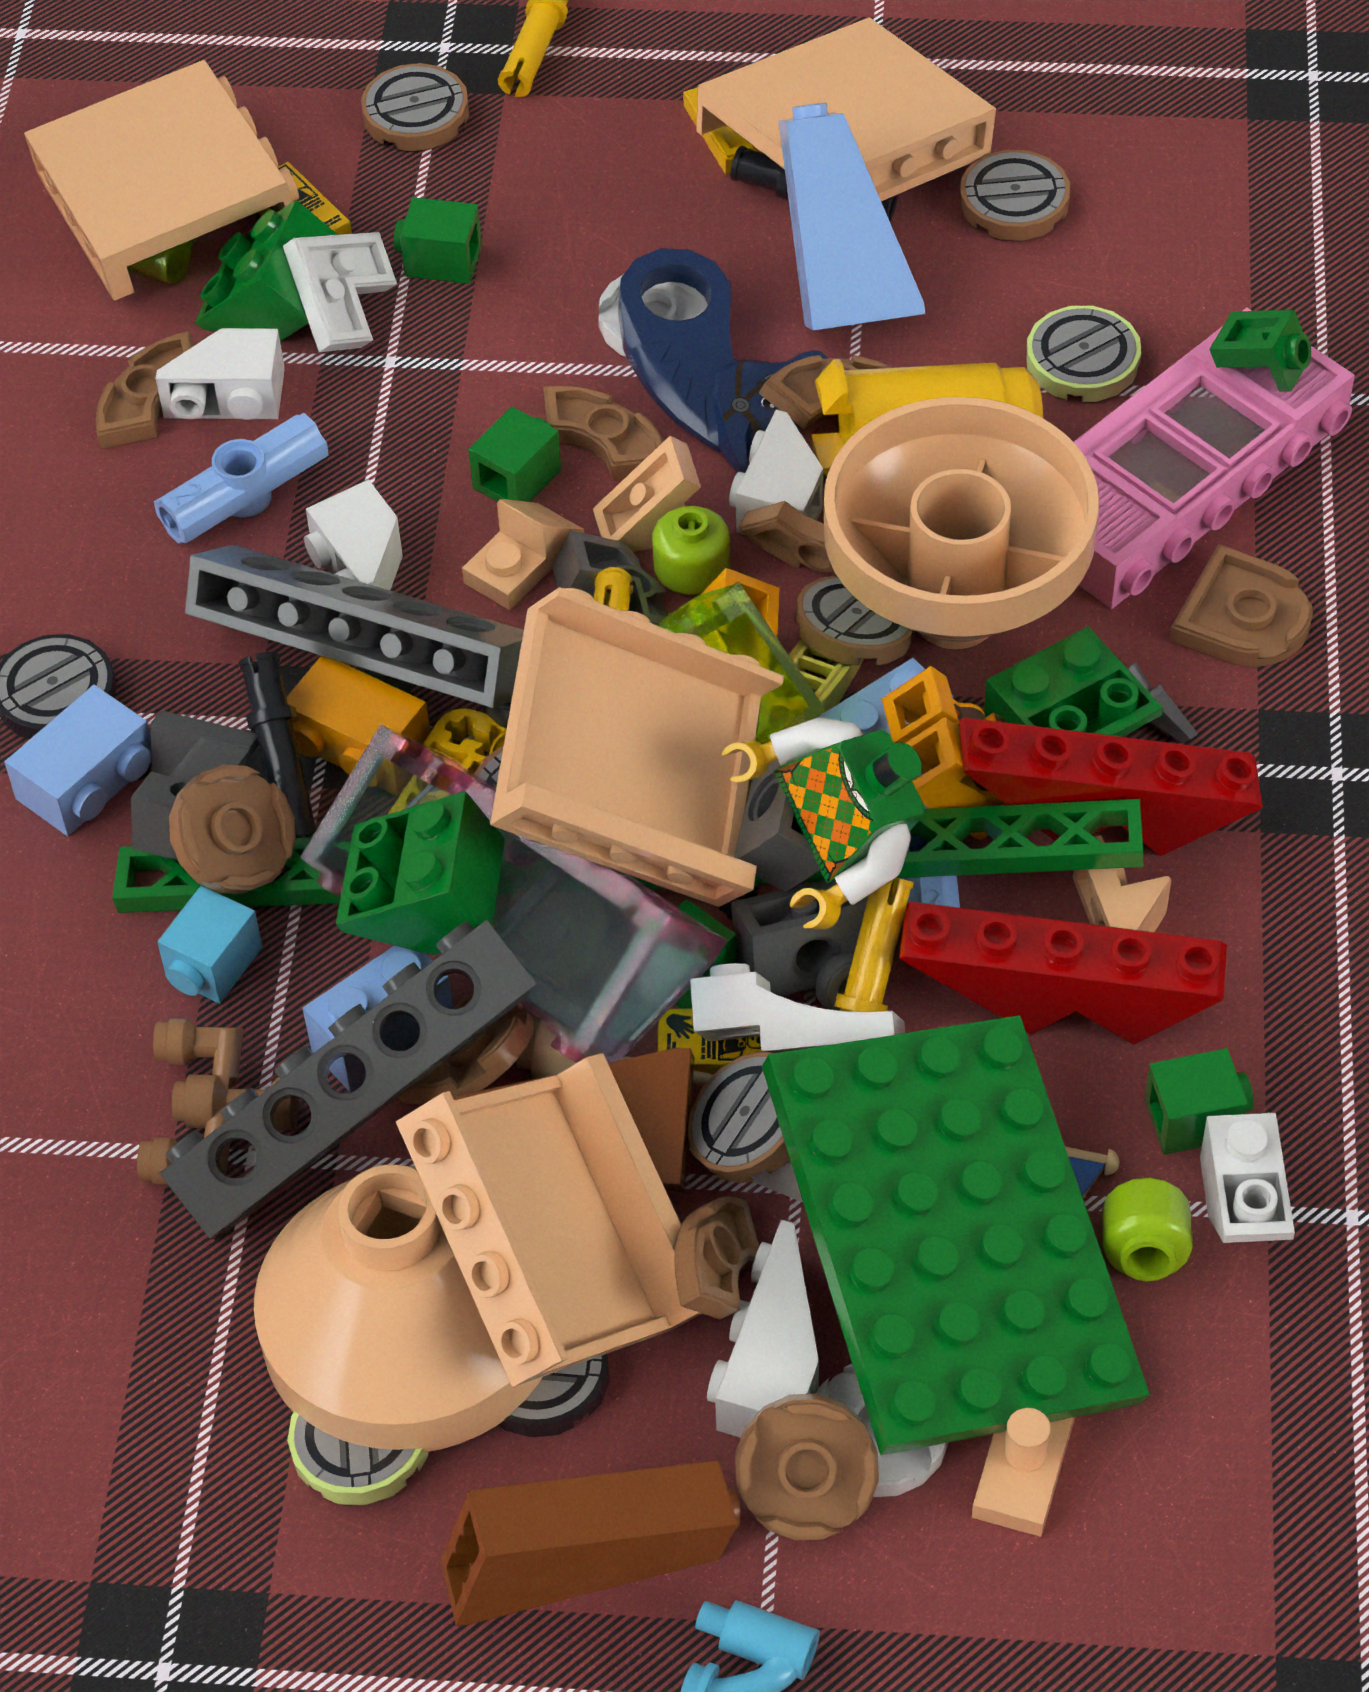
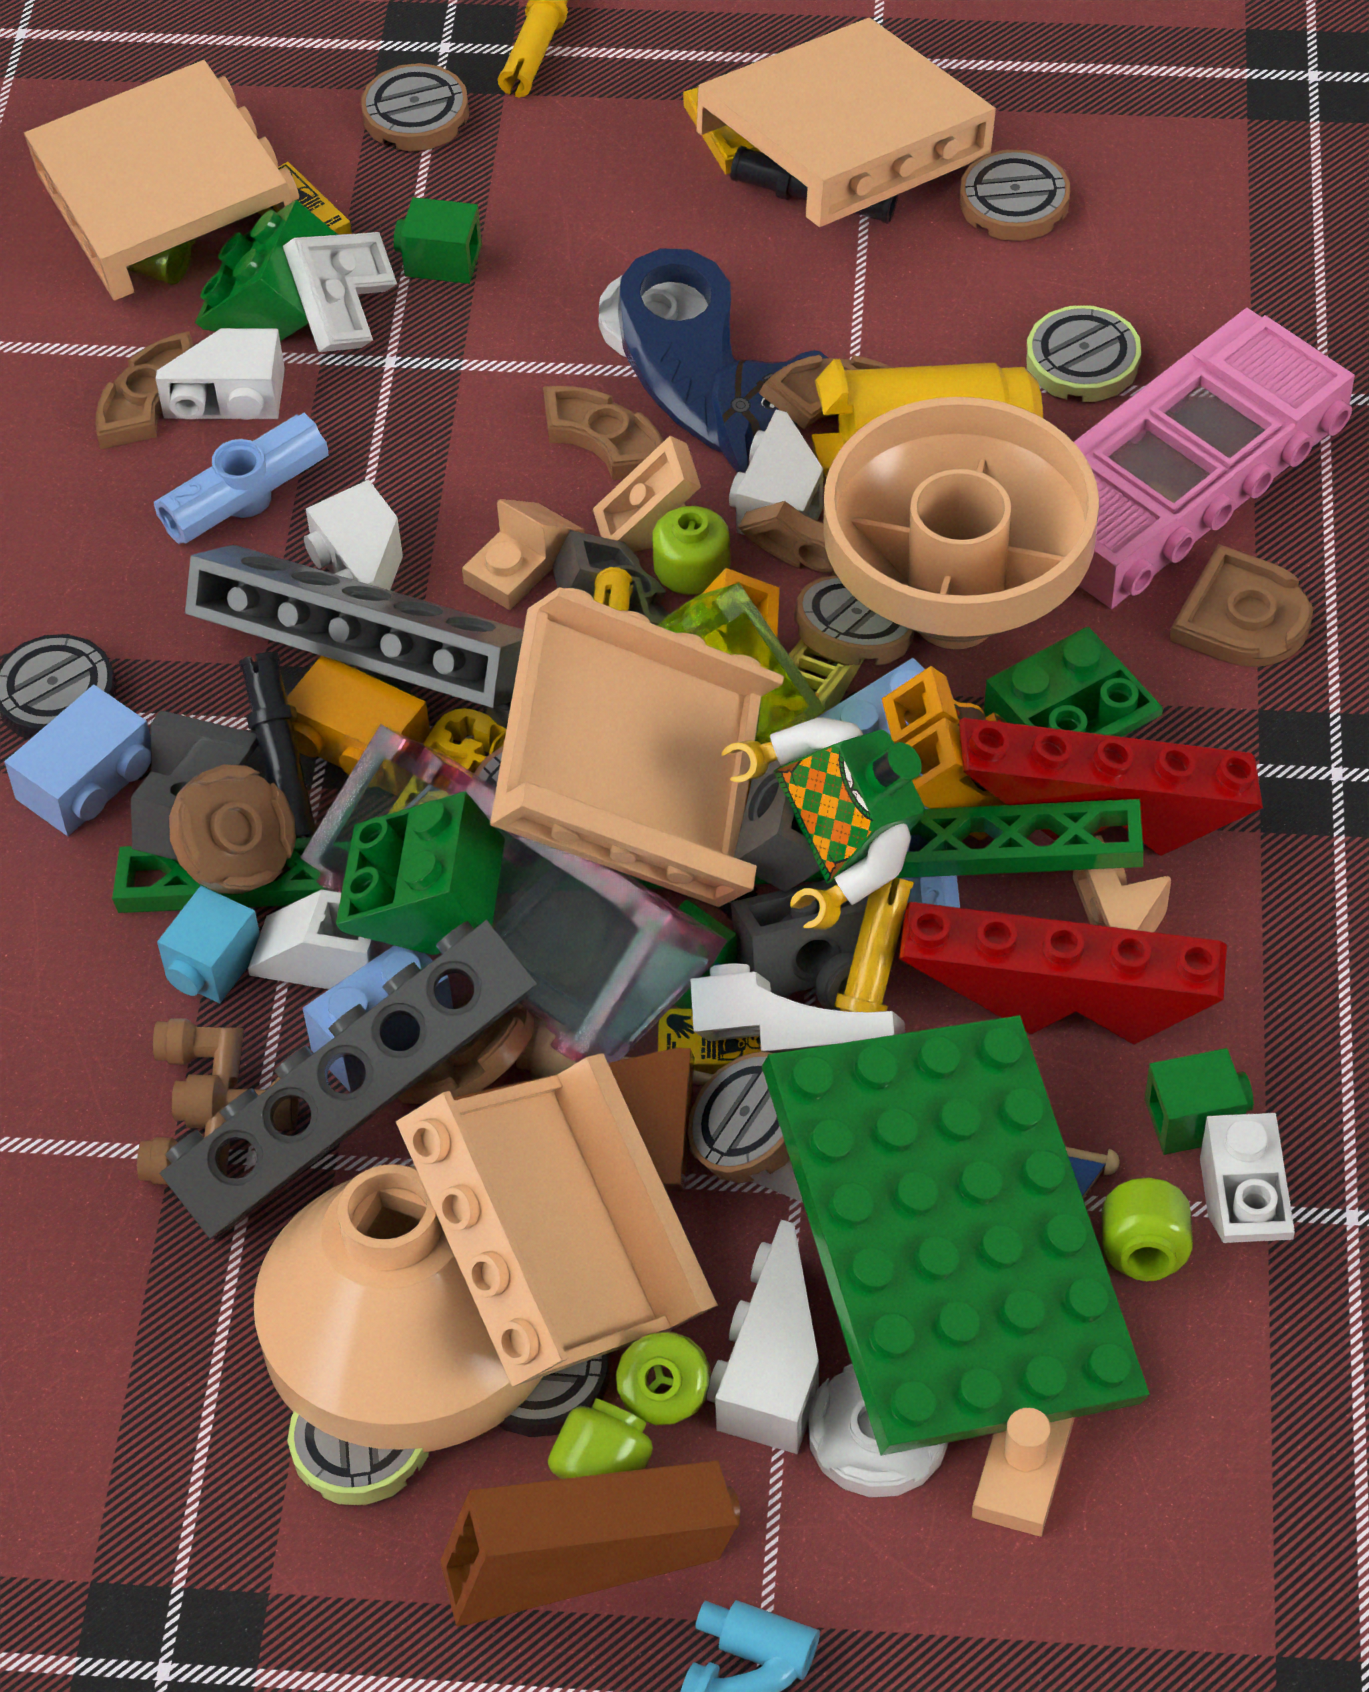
green brick [468,406,561,502] -> none
medium nougat tile [674,1196,759,1320] -> none
medium nougat tile [735,1394,879,1540] -> none
light blue slope [778,103,925,331] -> none
flat silver bar [1126,662,1198,743] -> none
green bracket [1209,310,1311,392] -> none
none -> white slope [248,889,391,989]
none -> lime head [548,1398,653,1479]
none -> lime head [616,1332,711,1425]

